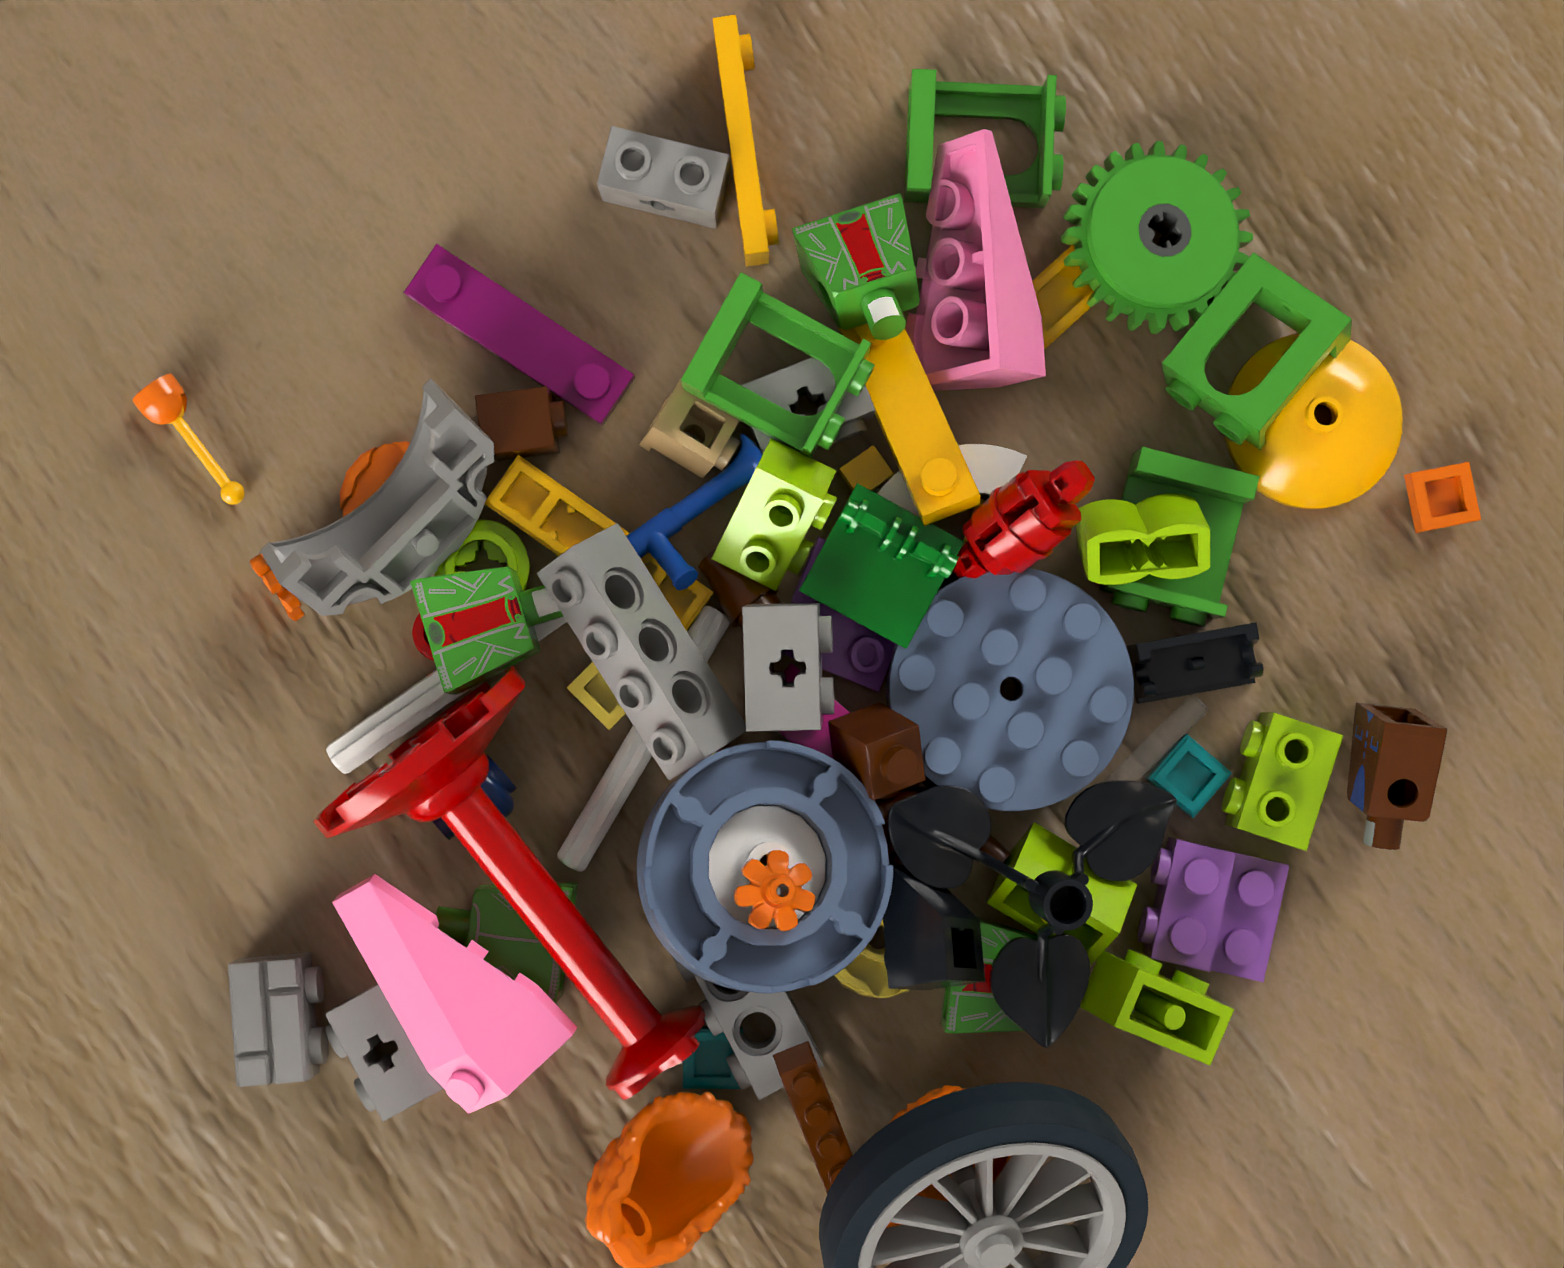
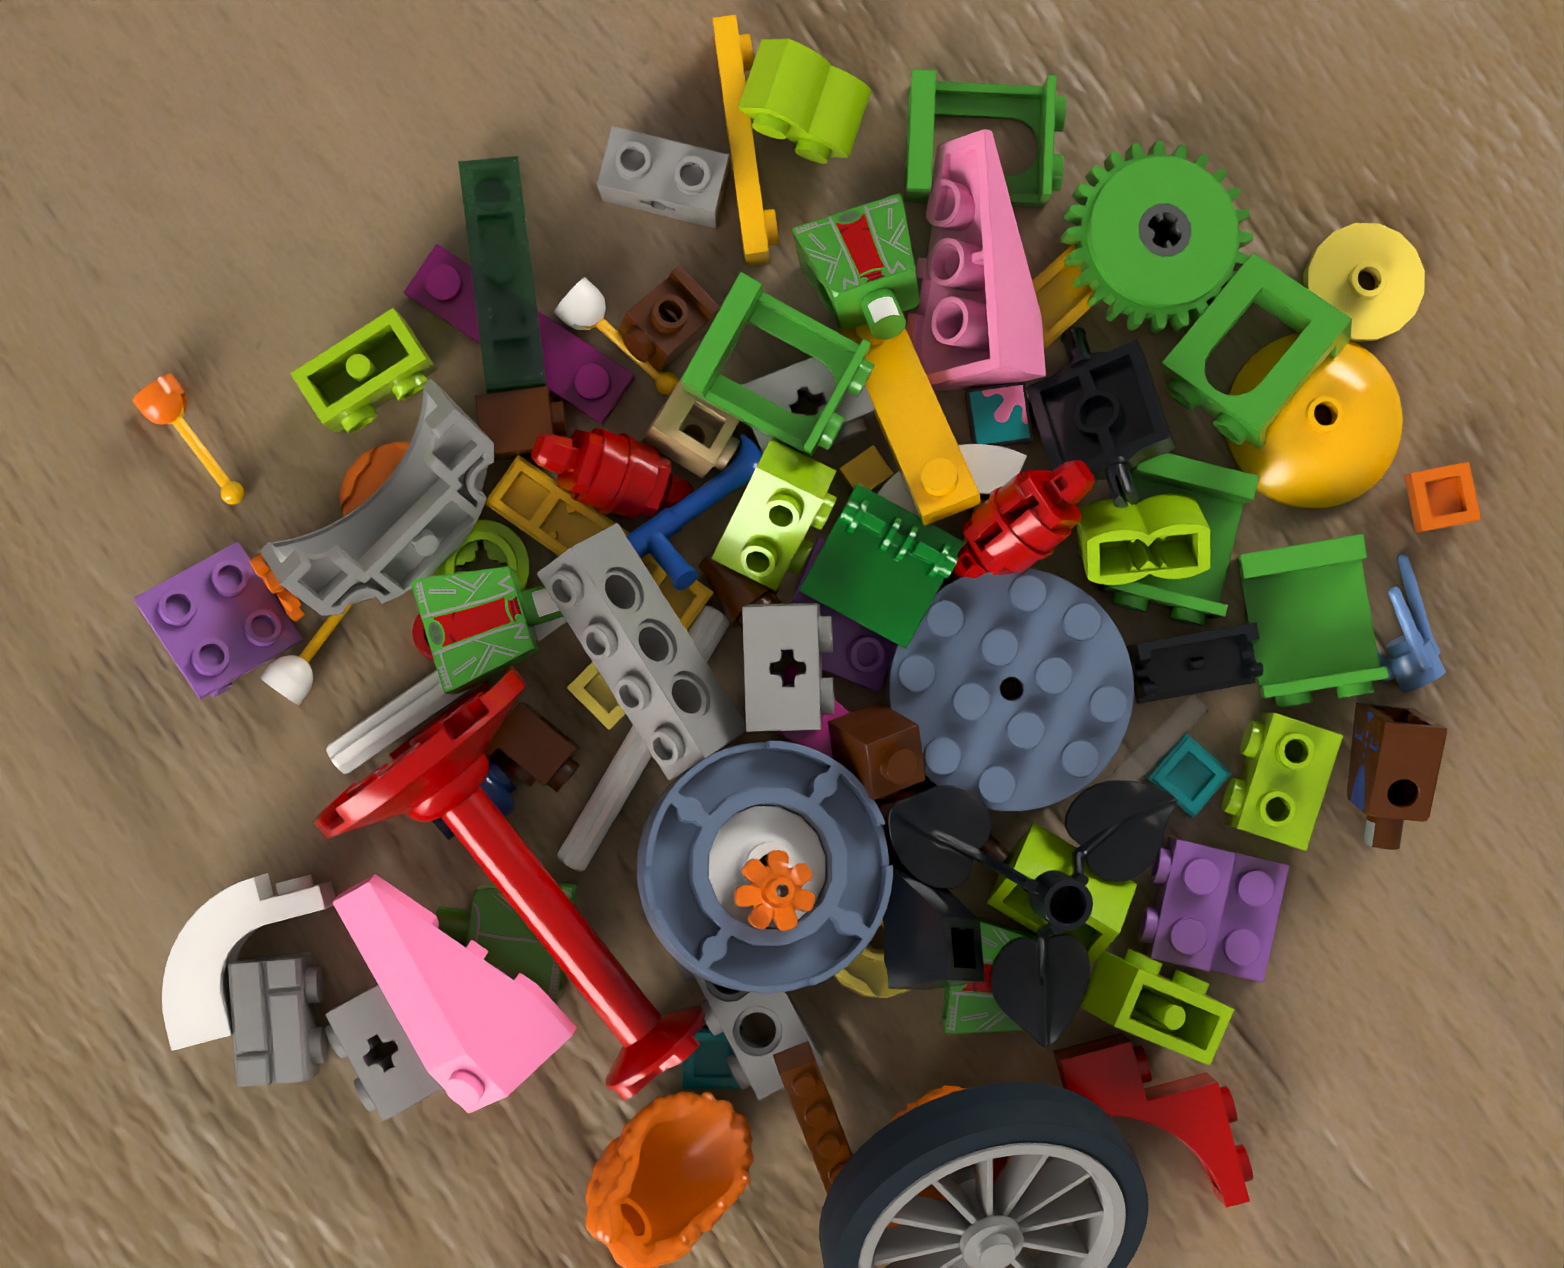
none -> medium lavender hinge [133,541,303,700]
none -> white arch [162,873,336,1051]
none -> white hinge [260,604,353,706]
none -> lime brick [290,308,437,434]
none -> clear green plate [458,156,547,394]
none -> reddish brown brick [485,702,581,793]
none -> red piece [531,428,695,519]
none -> white hinge [554,277,678,395]
none -> reddish brown brick [618,265,720,373]
none -> lime brick [738,38,872,164]
none -> tile [964,382,1033,447]
none -> black plate [1026,327,1176,508]
none -> red arch [1053,1033,1253,1208]
none -> bright green panel [1237,534,1388,707]
none -> light yellow plate [1303,223,1425,342]
none -> medium blue plant [1377,553,1446,692]

